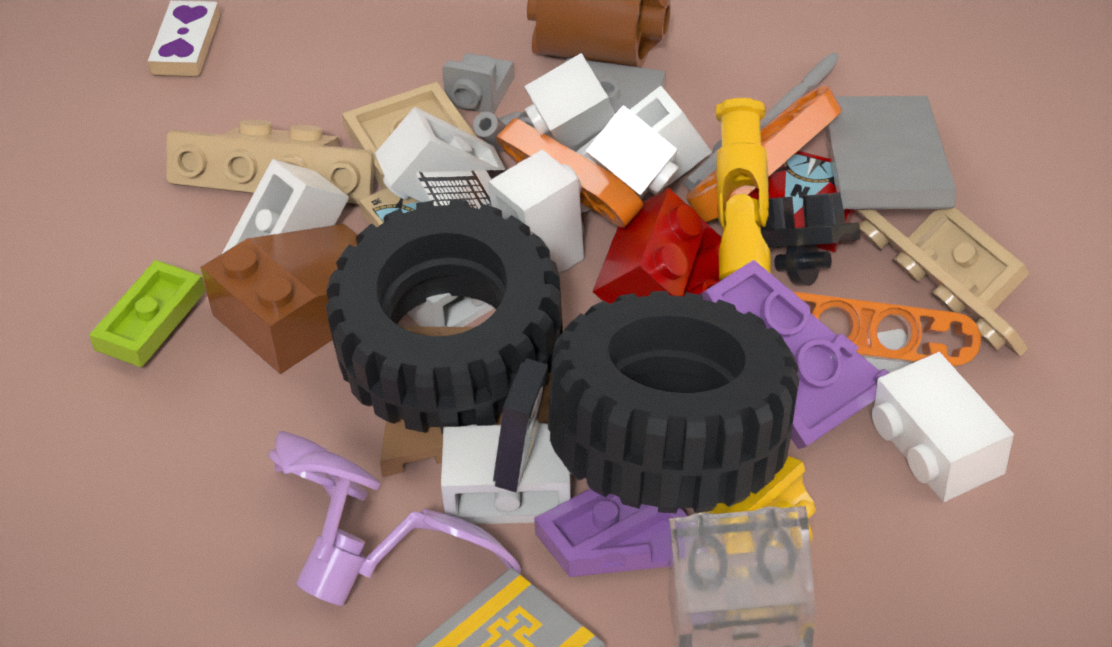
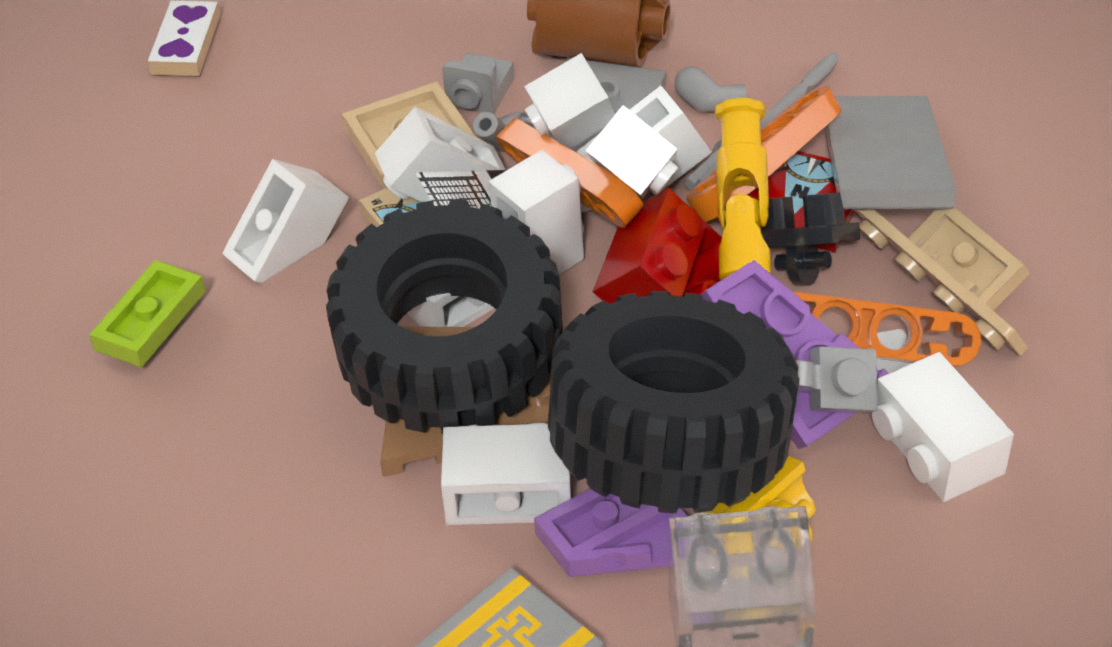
tan bracket [166,120,374,204] -> none
dark orange slope [200,224,357,374] -> none
lavender plant [268,431,521,606] -> none
black tile [493,358,548,493] -> none
none -> light grey arm [675,66,747,113]
none -> light grey plate [796,346,878,414]

